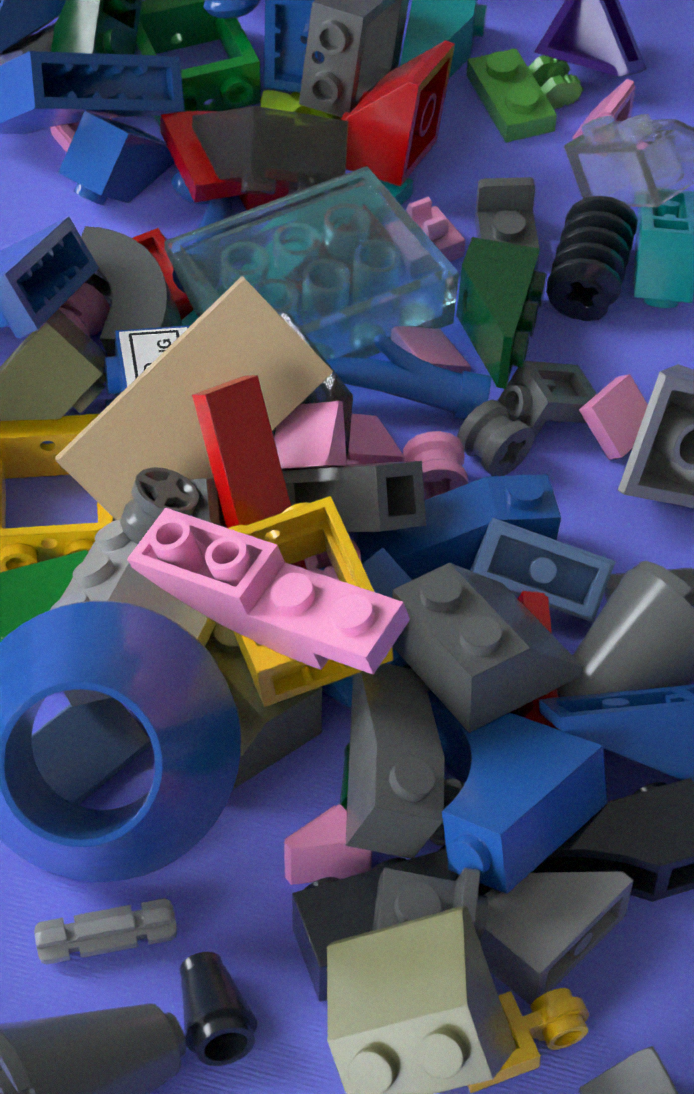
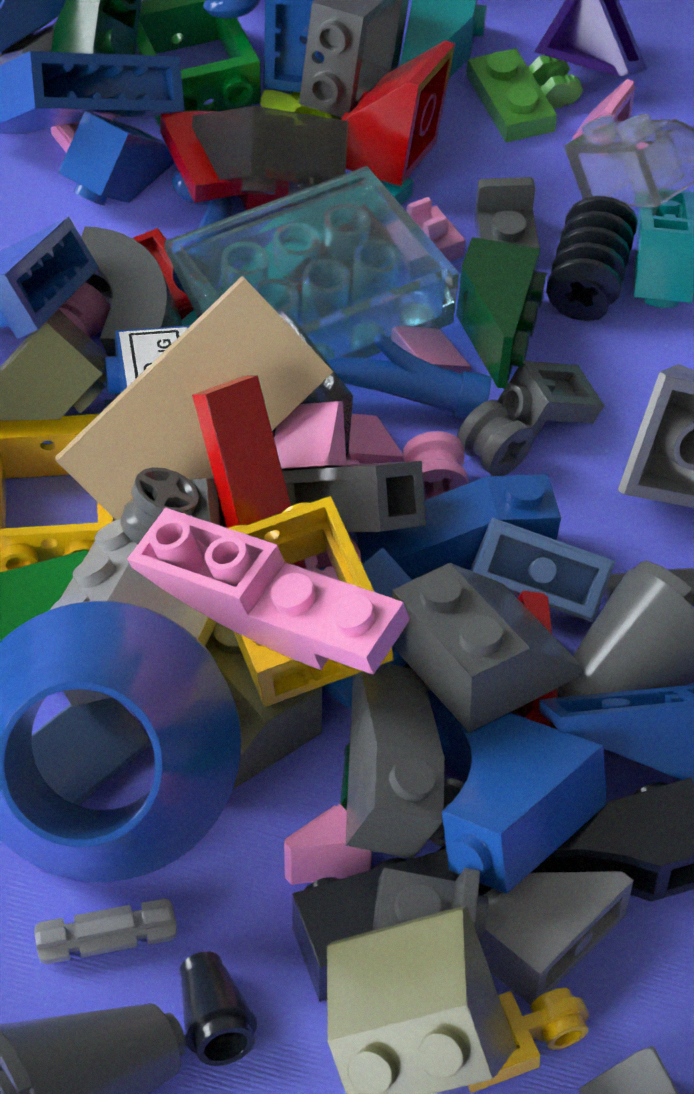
bright pink tile [579,374,648,460] -> none

